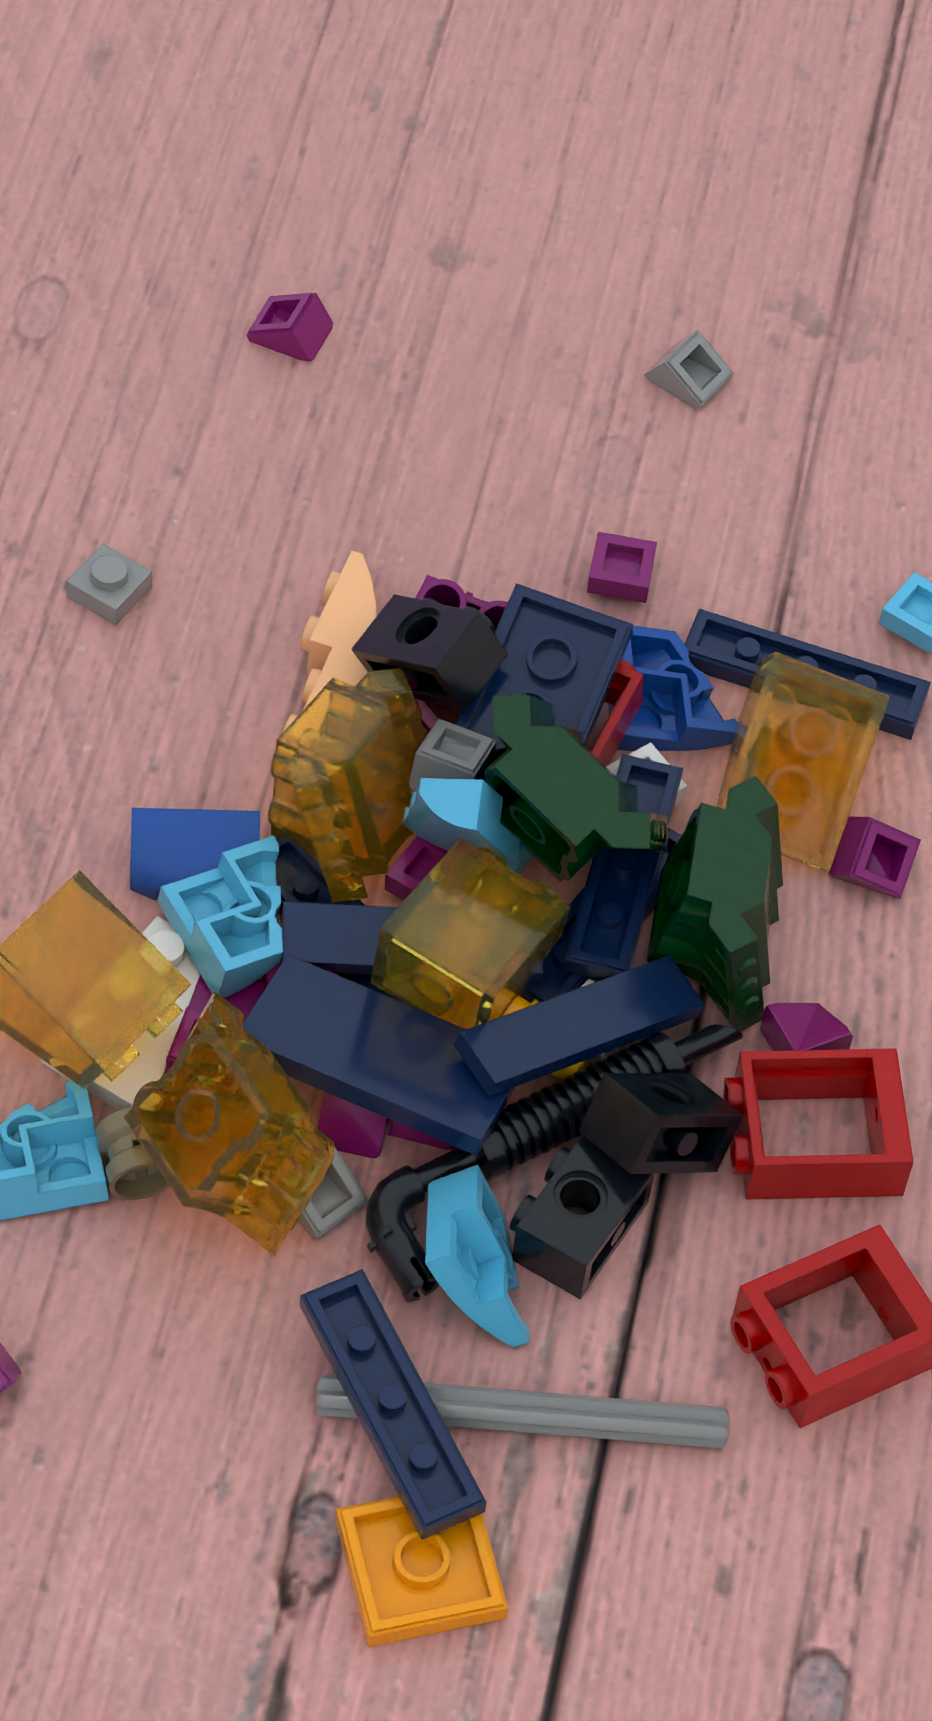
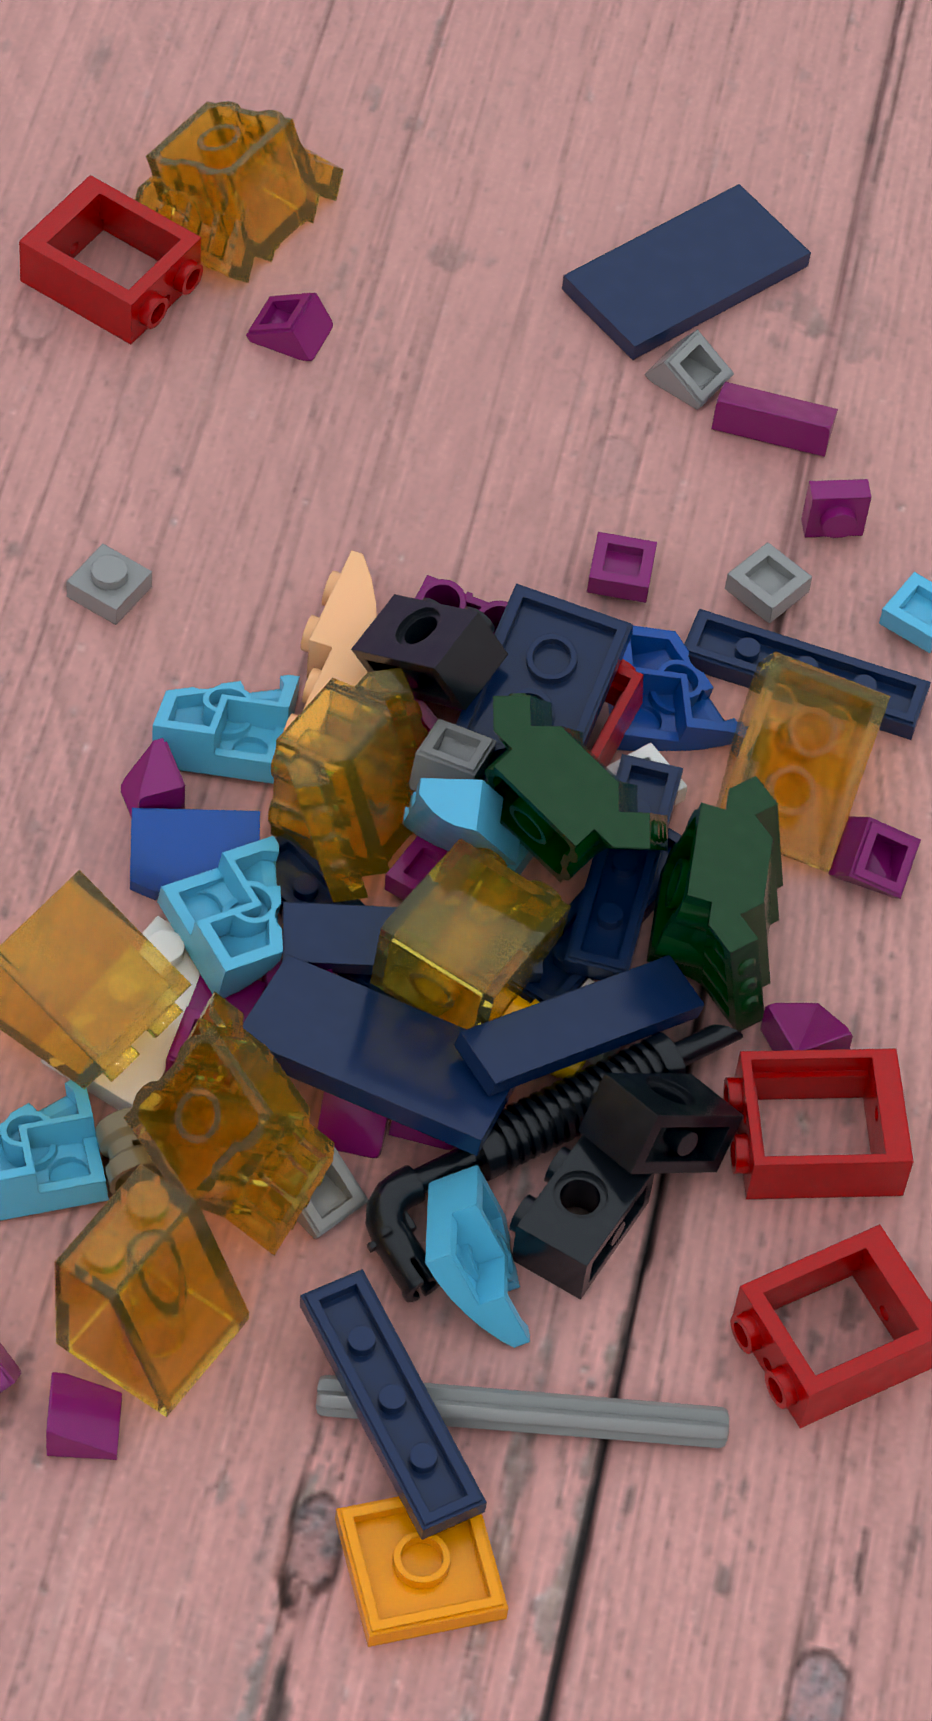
none -> red window [19,175,203,345]
none -> magenta slope [46,1372,122,1460]
none -> clear yellow slope [54,1164,249,1417]
none -> magenta slope [120,738,185,819]
none -> clear yellow slope [135,101,344,283]
none -> medium azure slope [152,675,300,784]
none -> dark blue tile [562,184,811,360]
none -> magenta slope [711,382,838,457]
none -> light grey plate [725,542,812,624]
none -> magenta plate [801,479,872,538]

